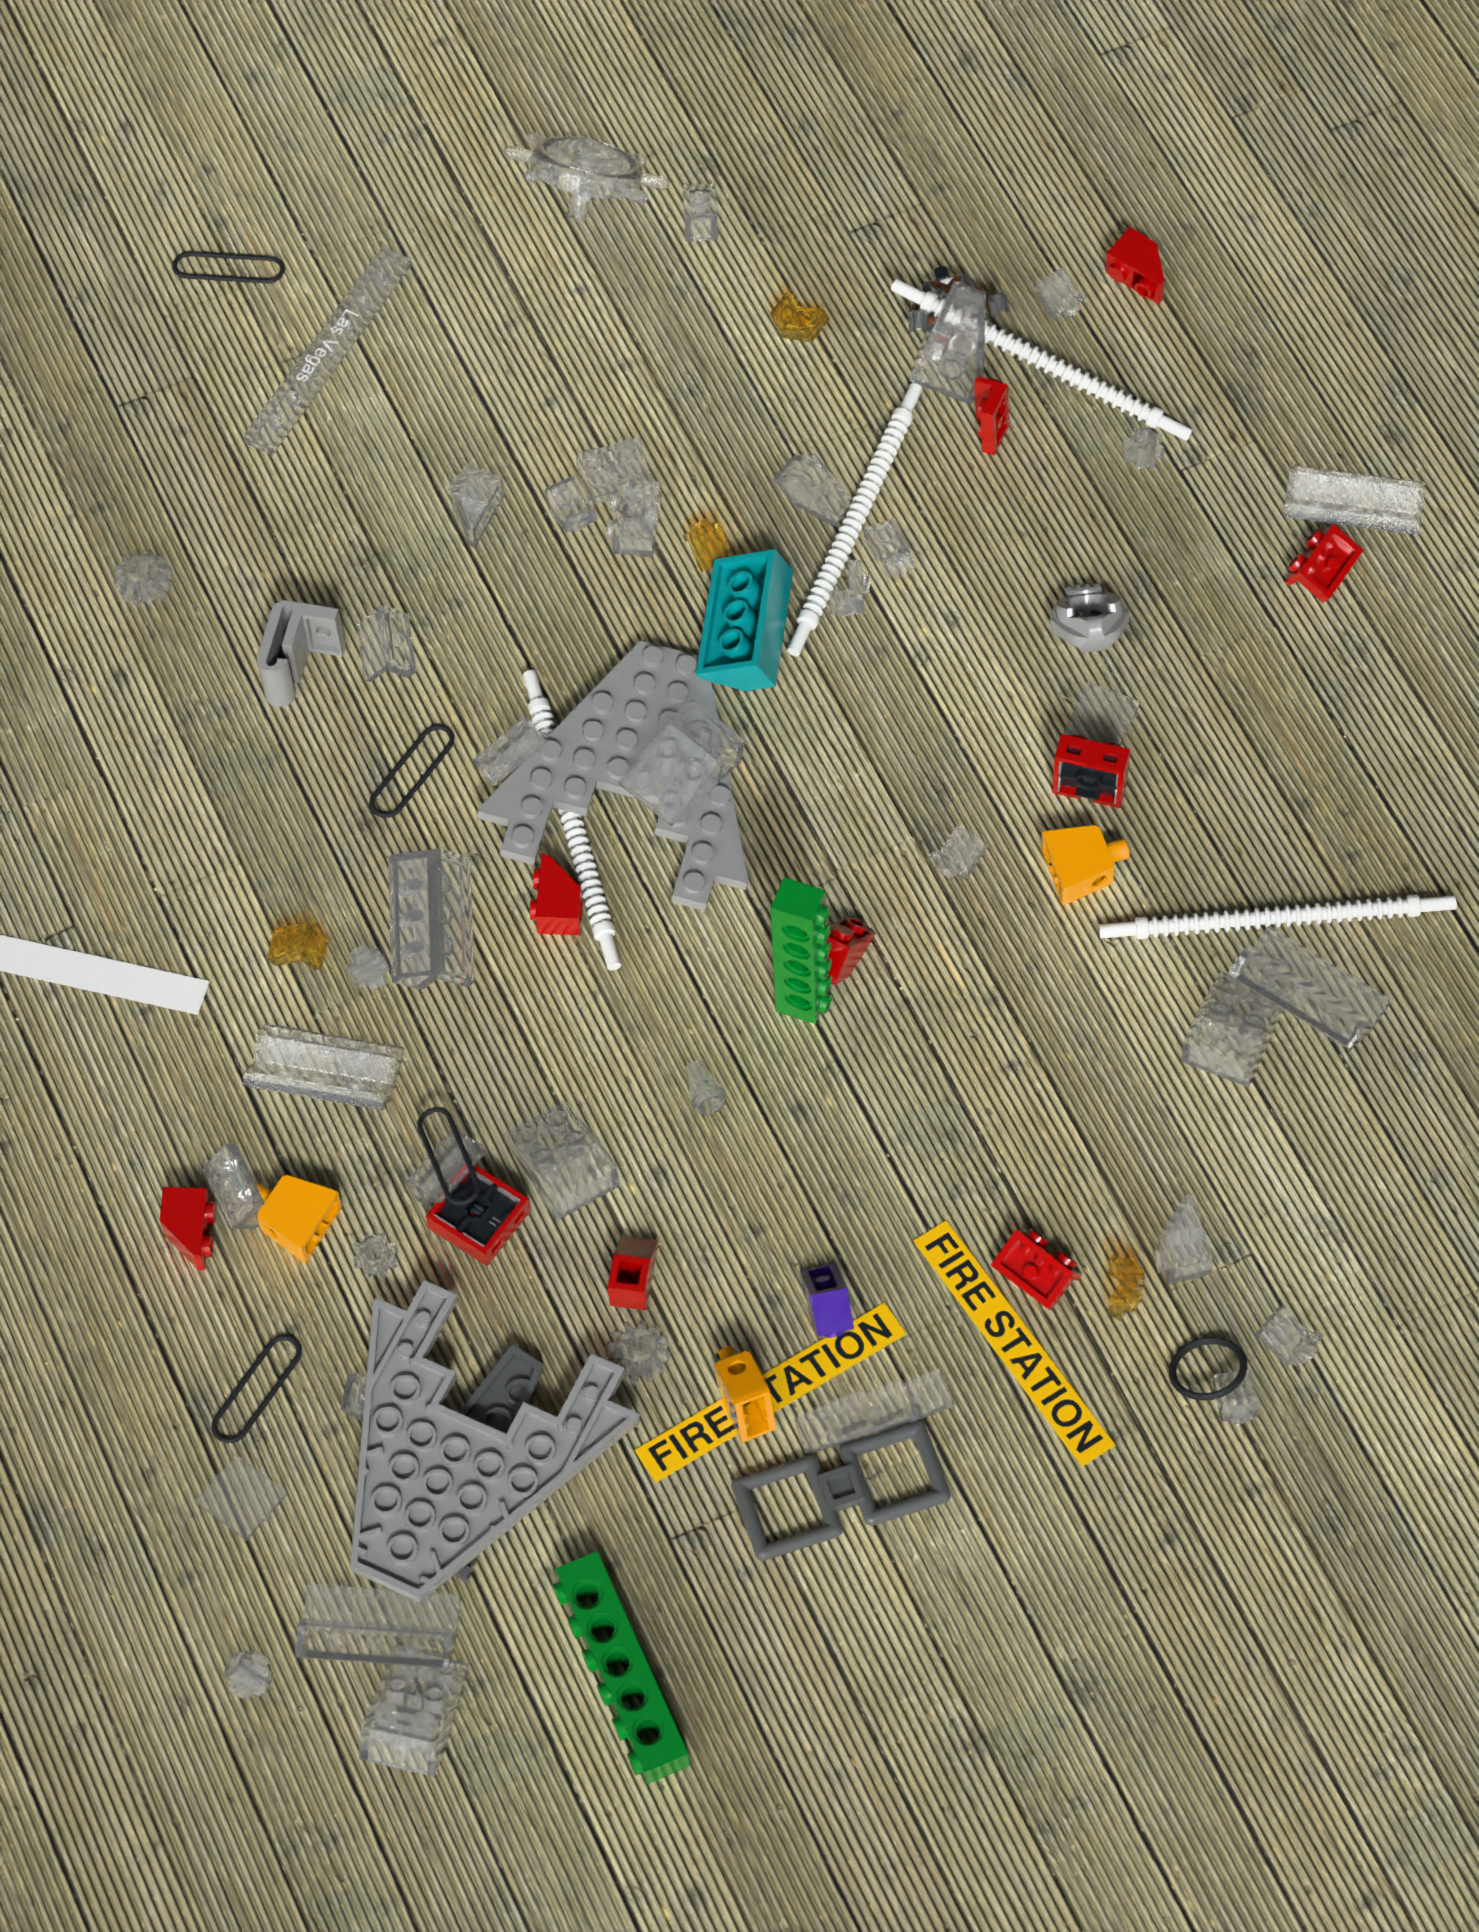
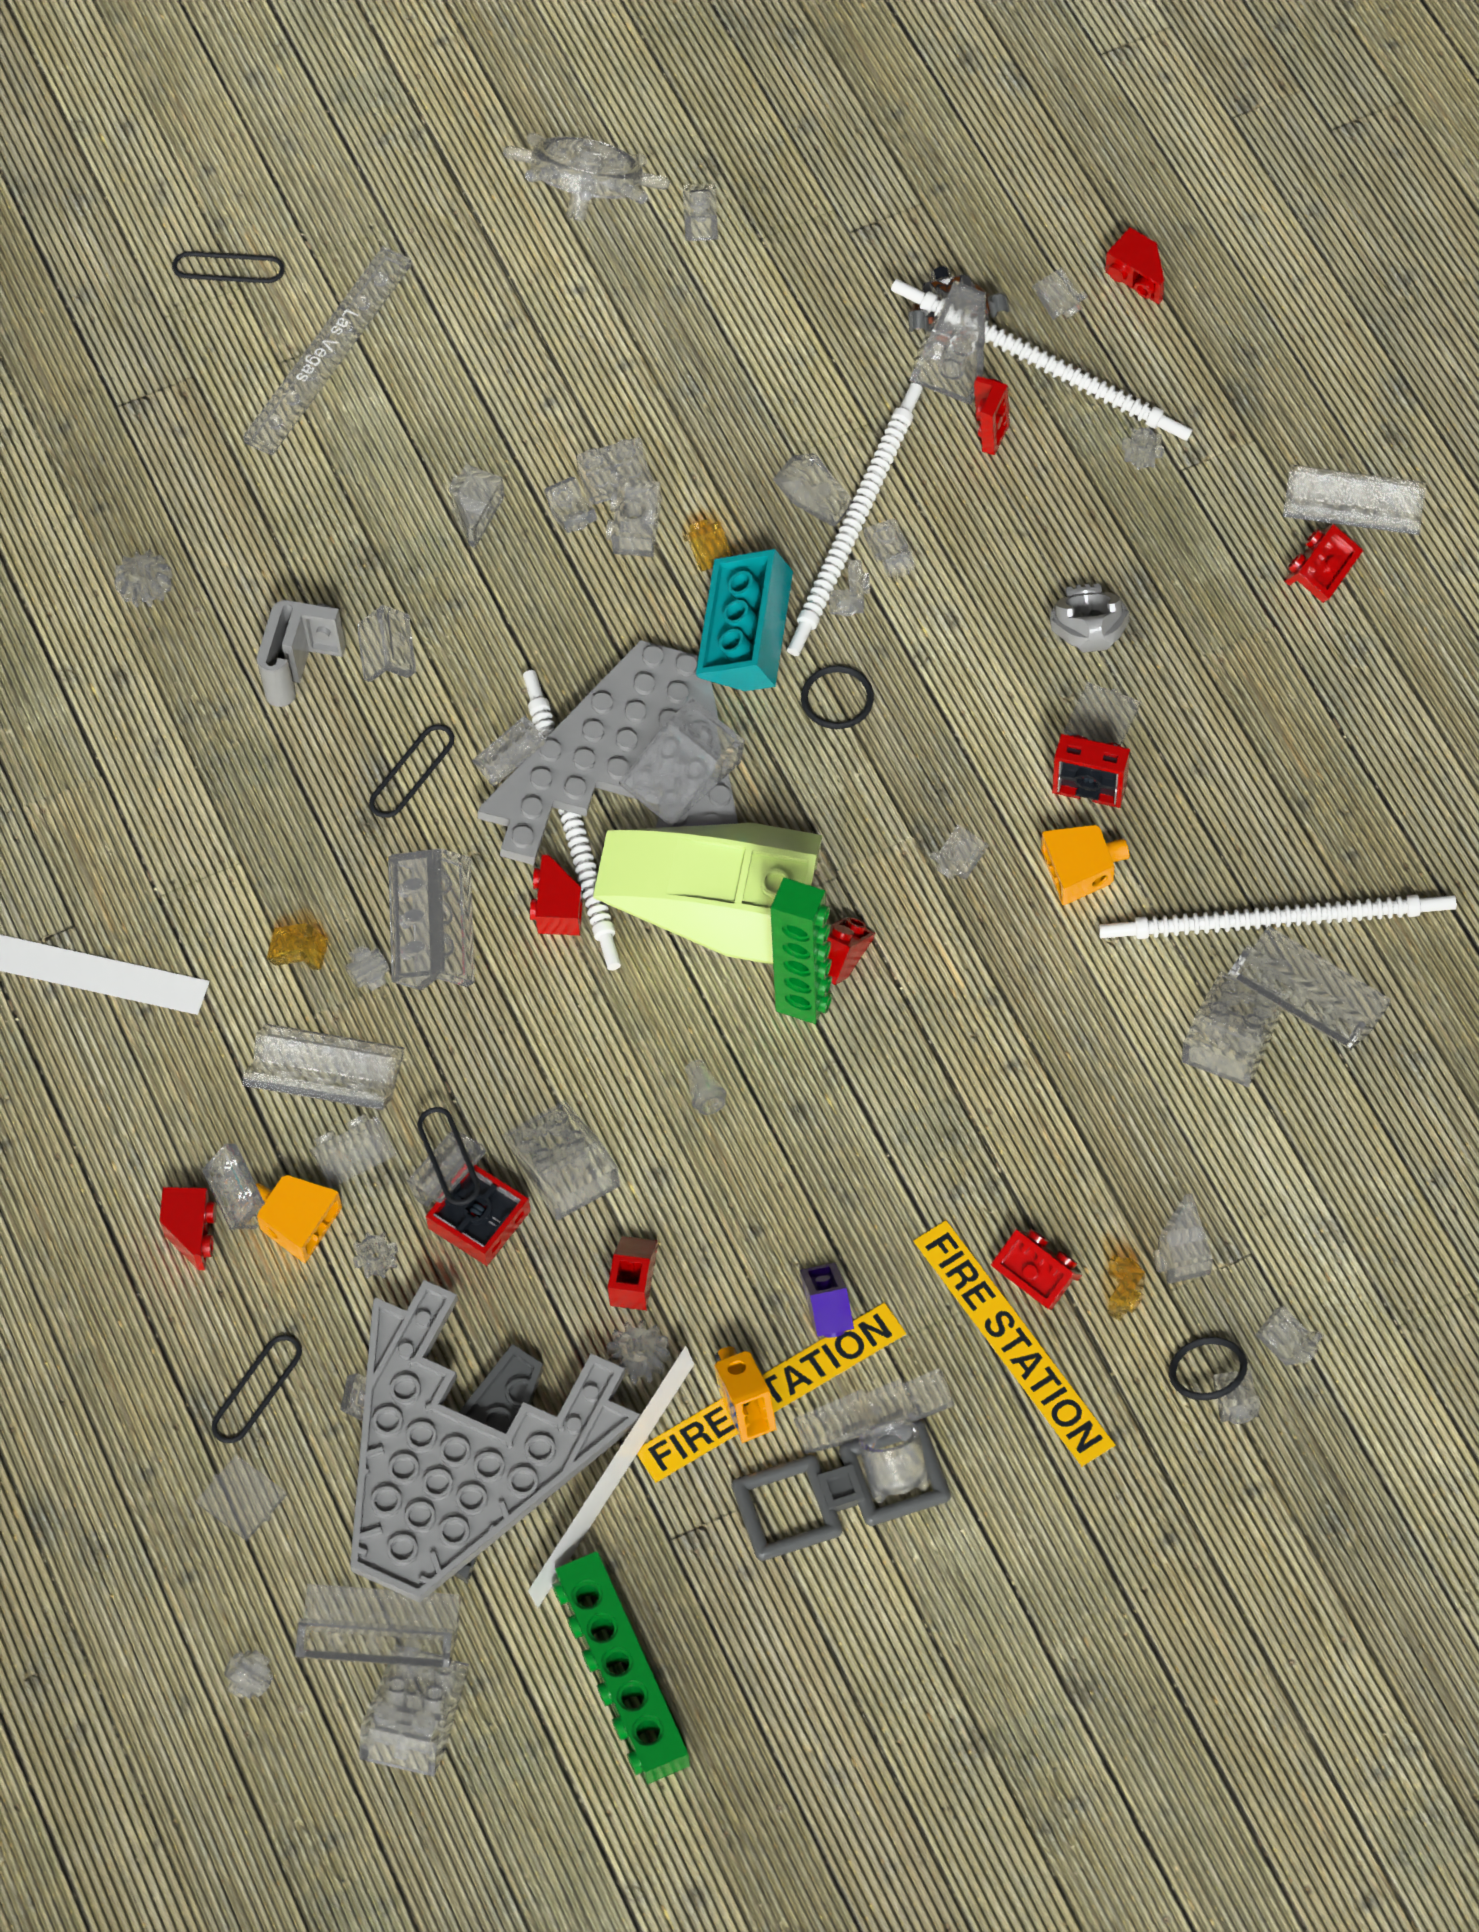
clear yellow bracket [770,292,830,342] -> none
none -> clear bracket [309,1114,397,1188]
none -> white sticker [528,1346,694,1608]
none -> yellowish green wedge [593,823,823,965]
none -> black tyre [801,666,874,729]
none -> clear piece [859,1420,929,1503]

